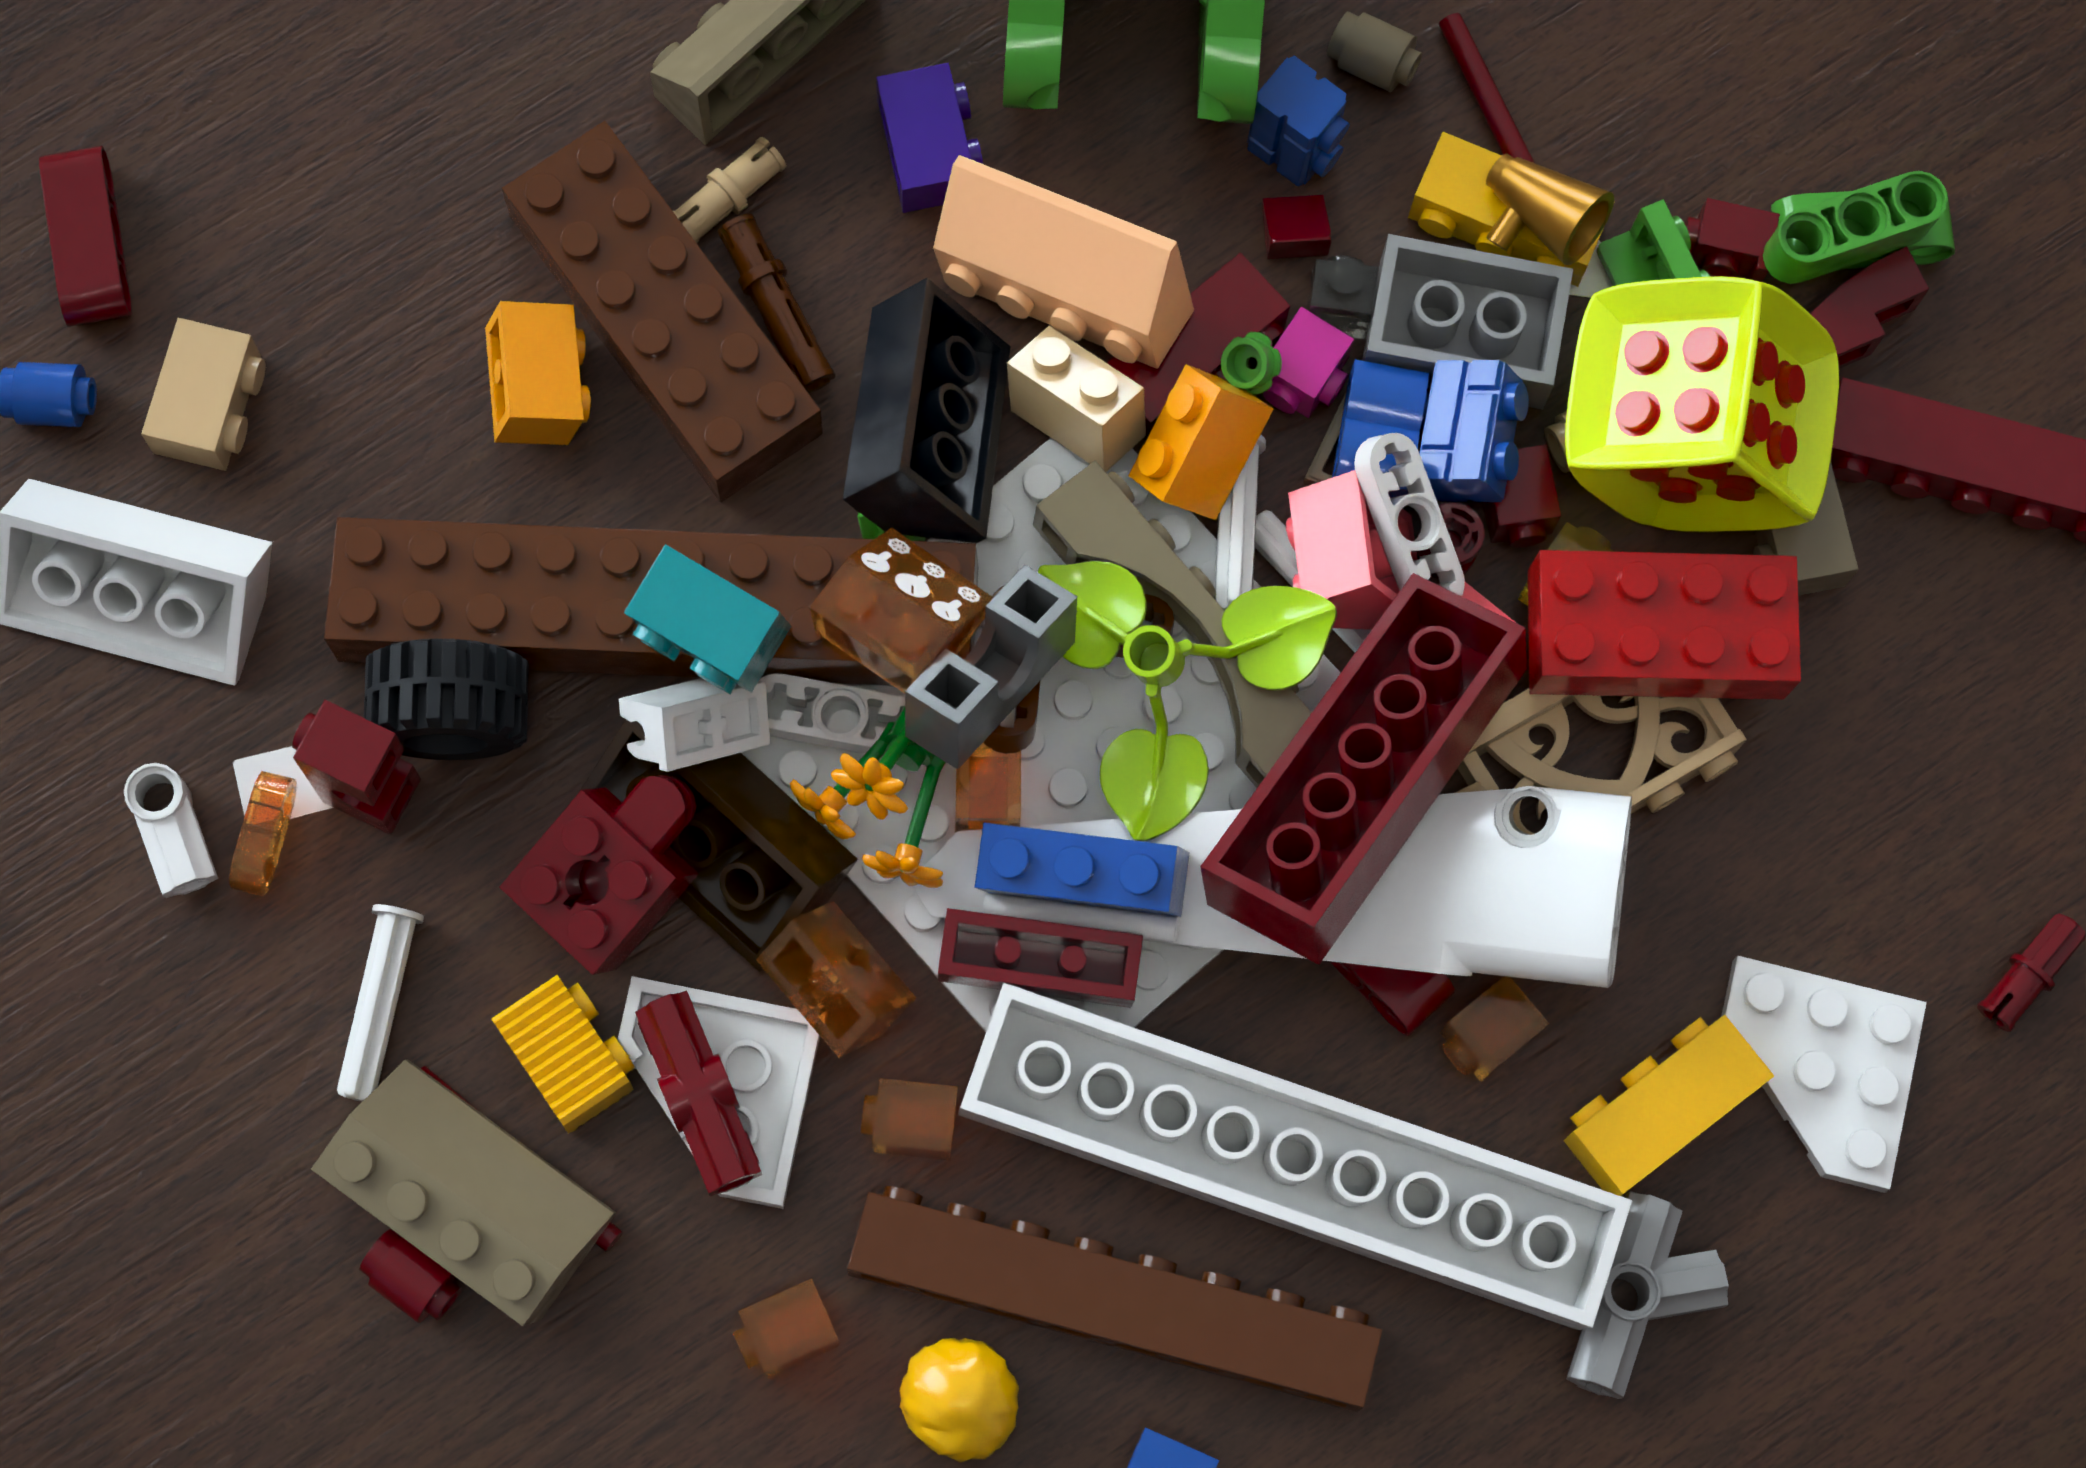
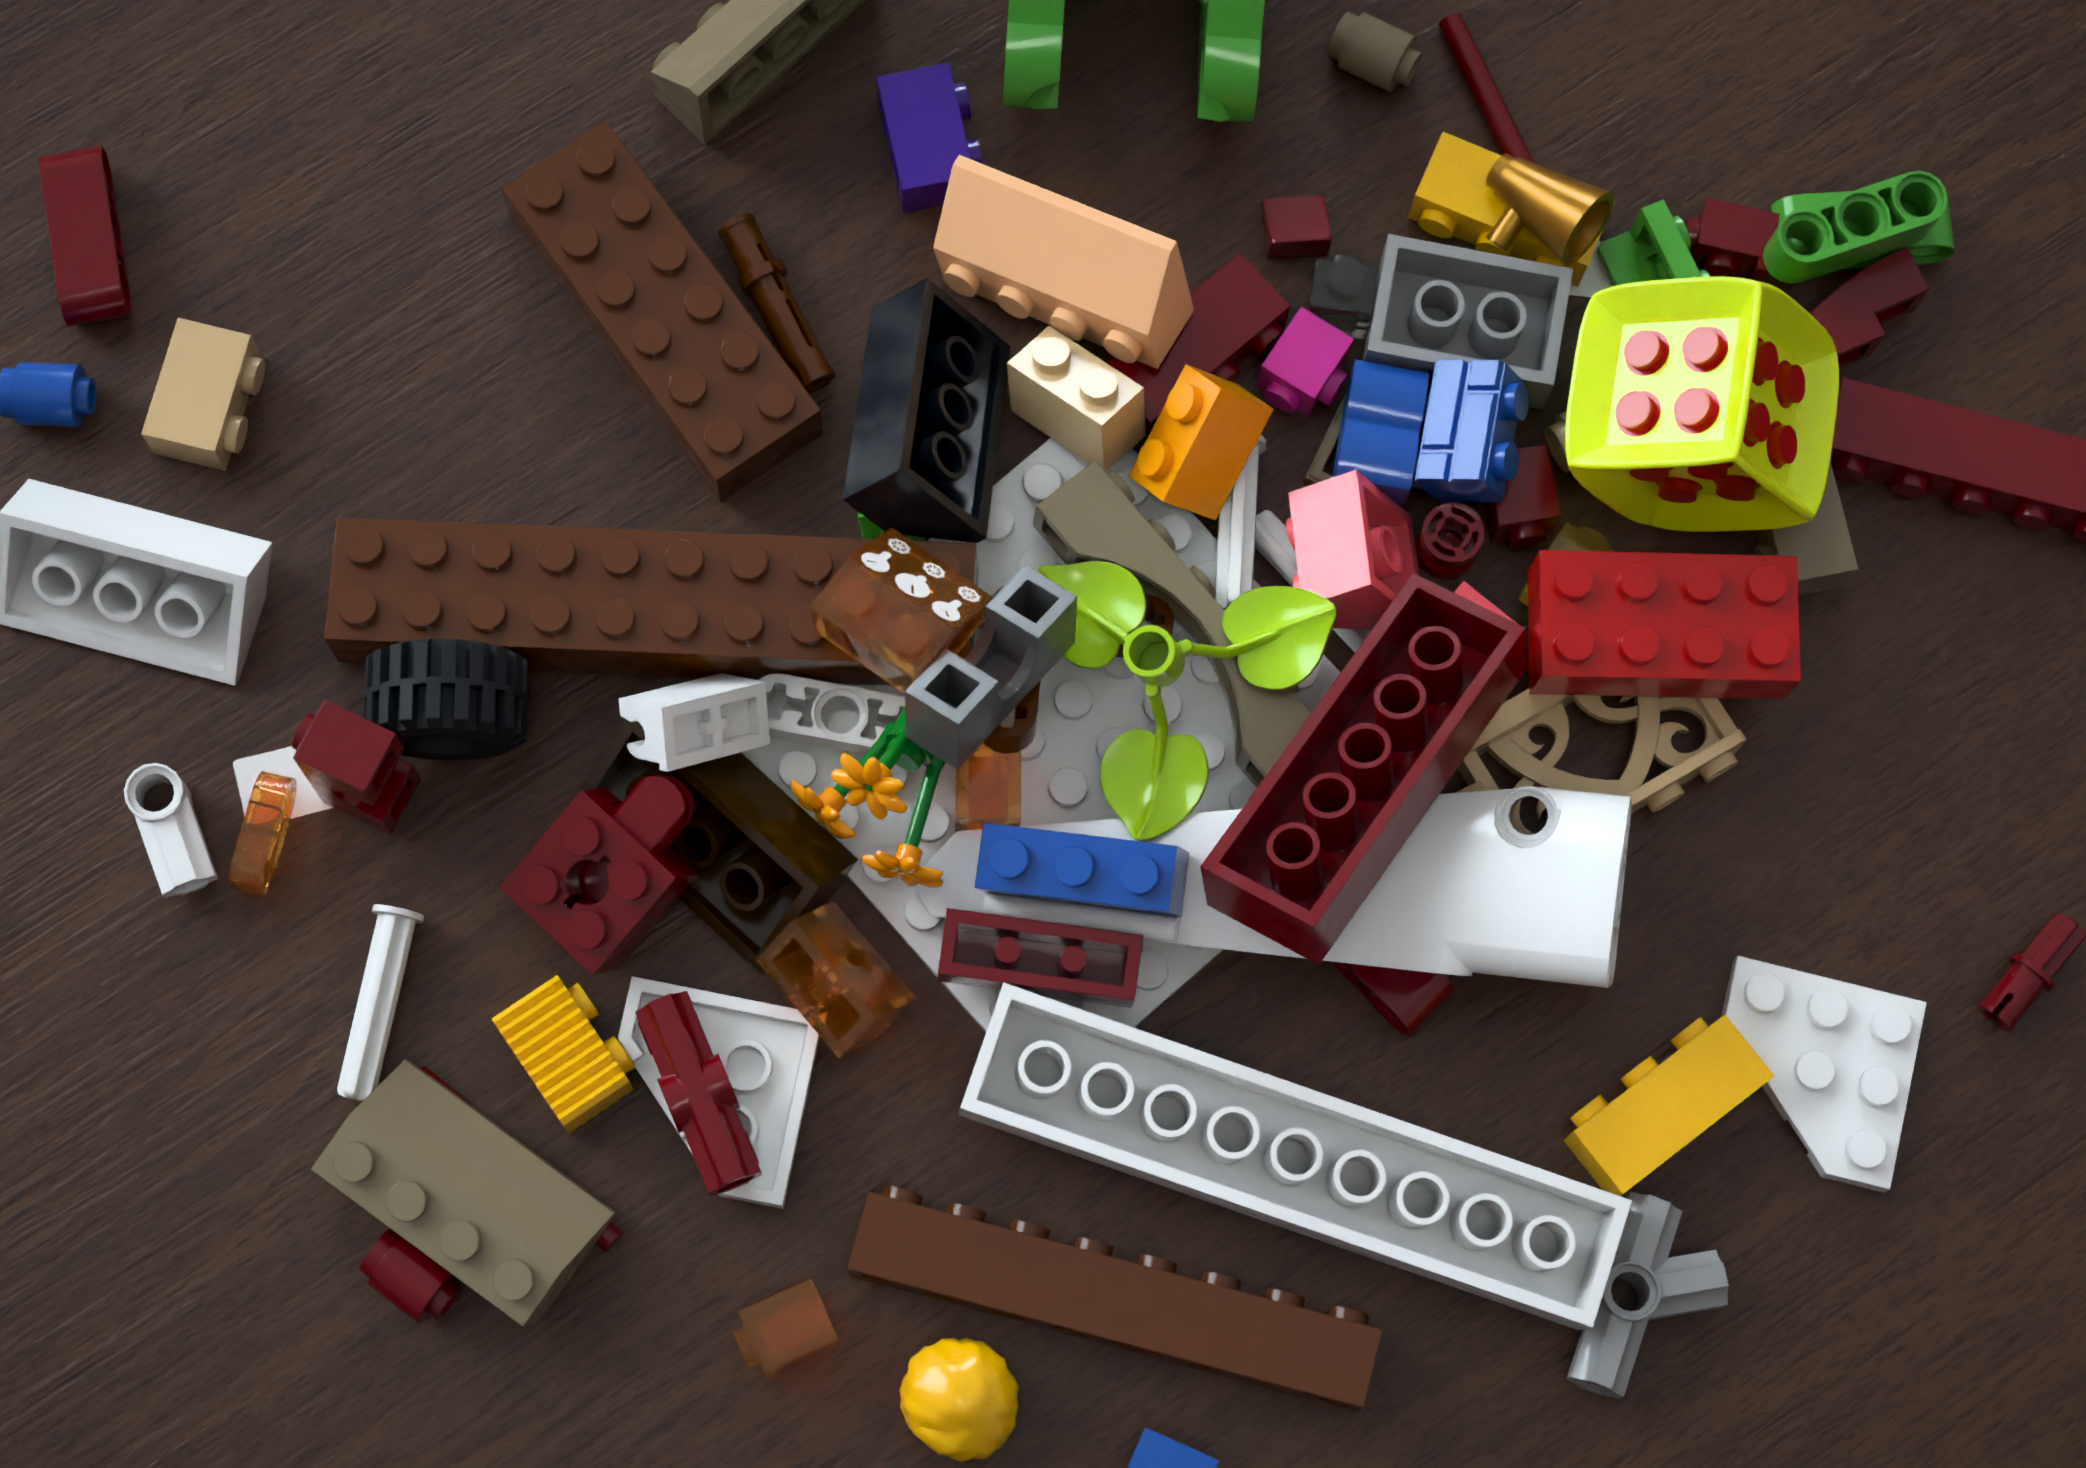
light orange brick [485,301,591,445] -> none
teal brick [624,544,792,695] -> none
tan pin [673,137,787,243] -> none
clear orange brick [861,1078,958,1161] -> none
bright green plate [1221,332,1282,395] -> none
blue brick [1247,56,1350,186] -> none
white beam [1354,433,1465,596] -> none
clear orange brick [1440,976,1549,1082] -> none

